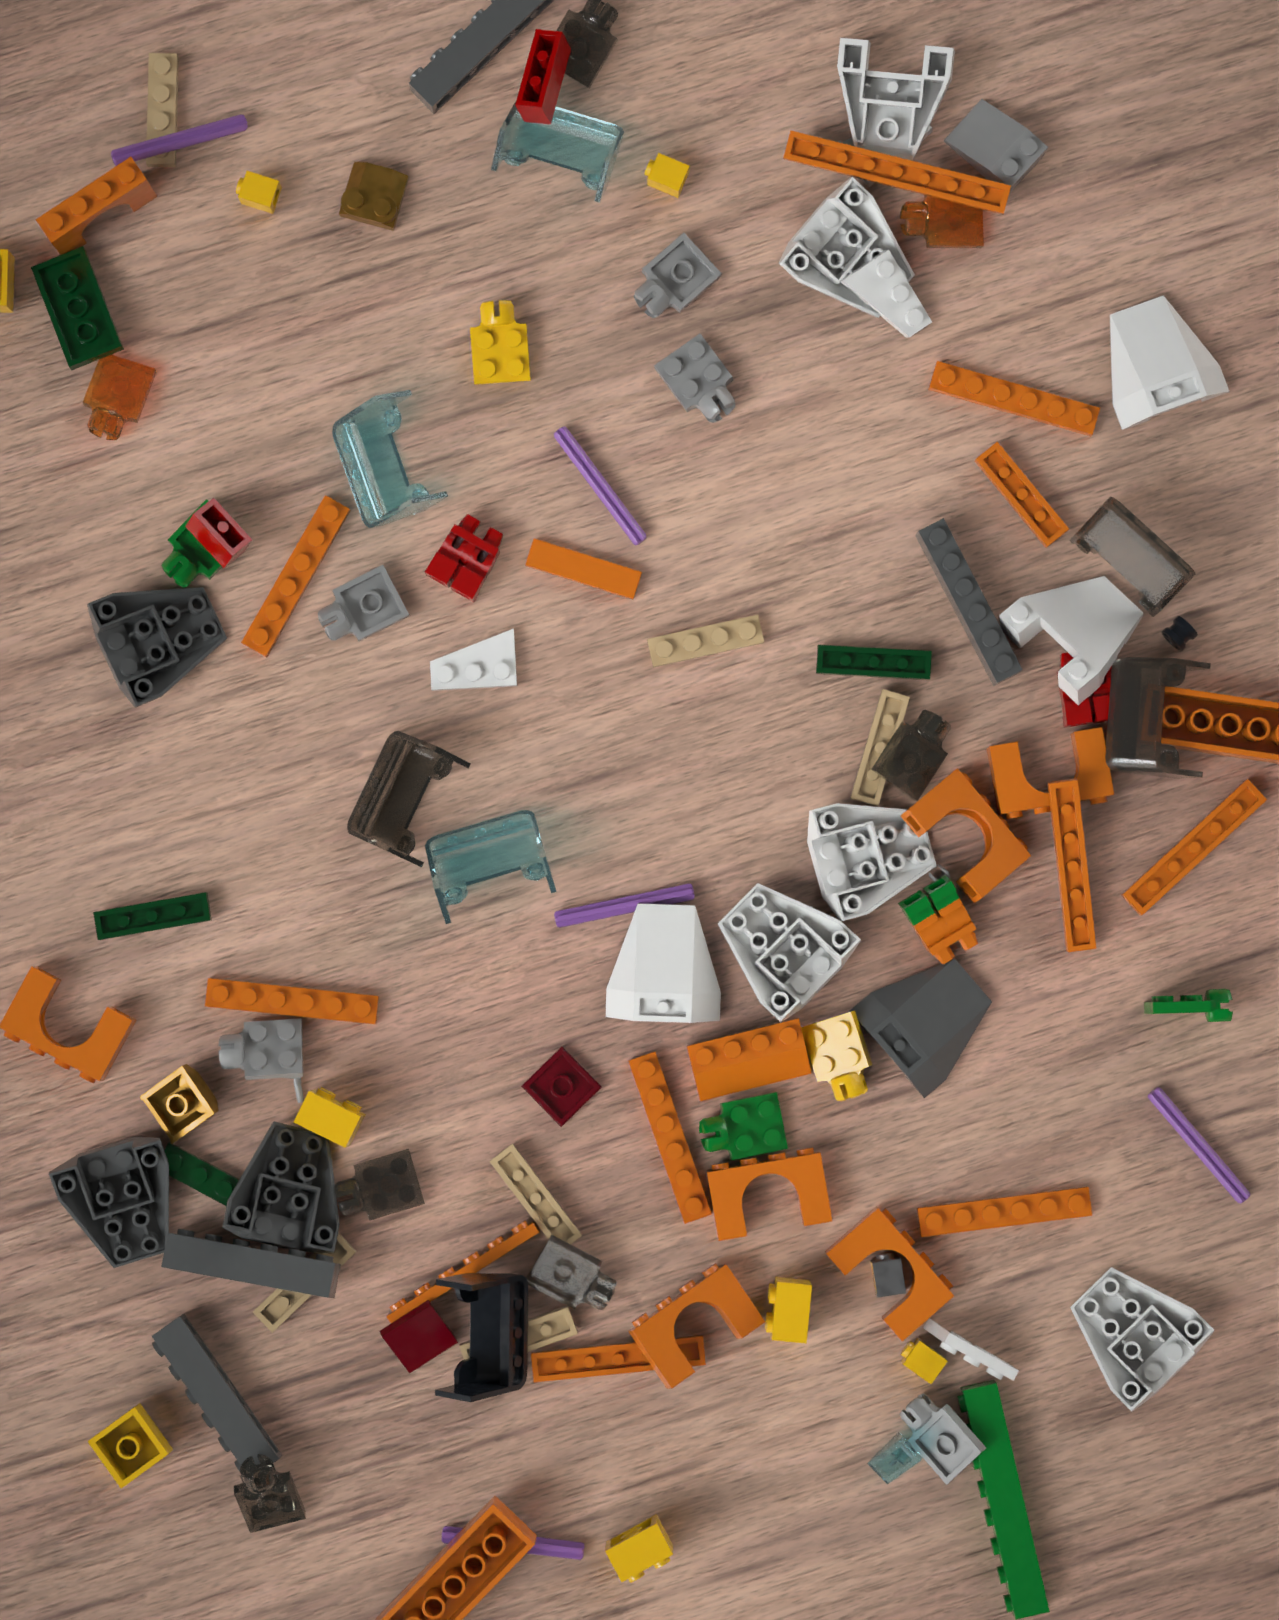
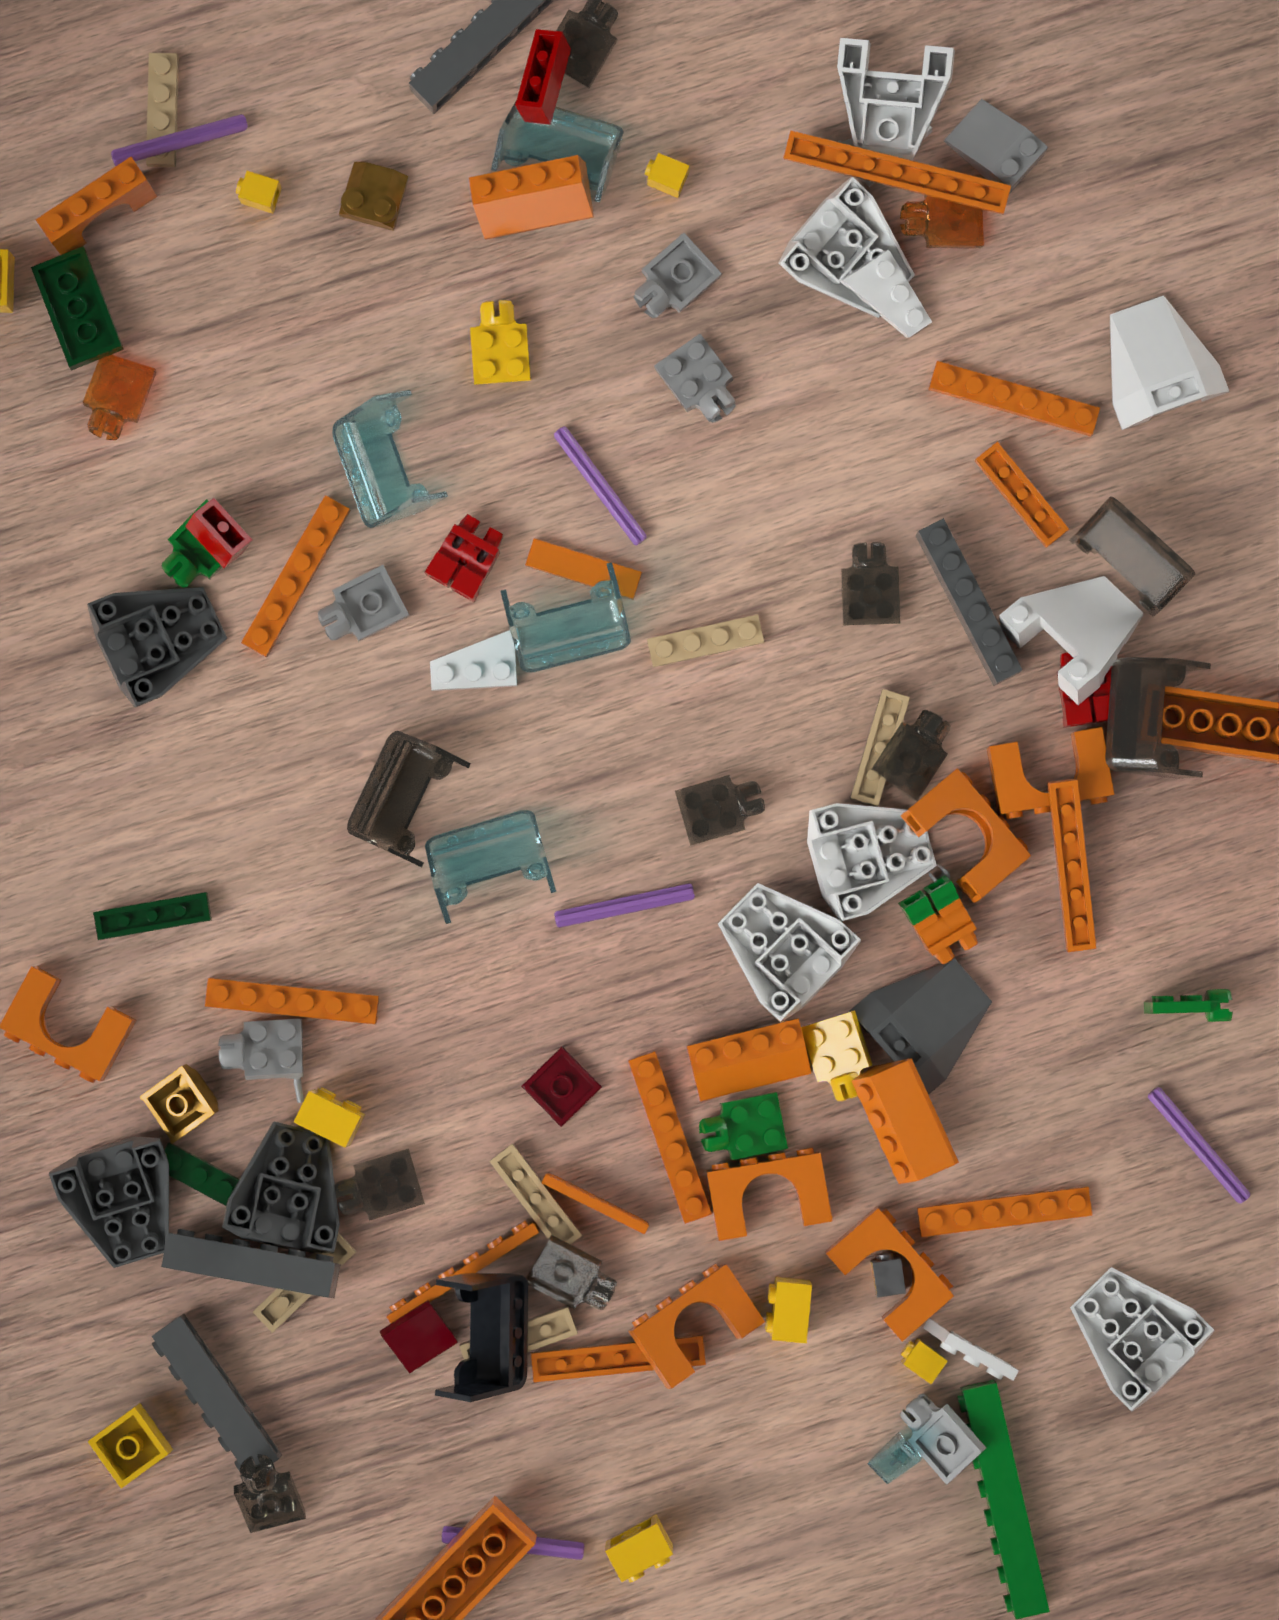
white wedge [606,903,721,1023] -> none
dark green plate [816,645,932,680] -> none
orange plate [1121,779,1267,916] -> none
black wheel [1161,616,1198,651] -> none
none -> orange slope [469,155,594,240]
none -> clear light blue windscreen [500,562,631,673]
none -> orange tile [542,1172,649,1235]
none -> clear smoke plate [675,775,765,846]
none -> clear smoke plate [841,542,900,626]
none -> orange slope [852,1058,959,1184]

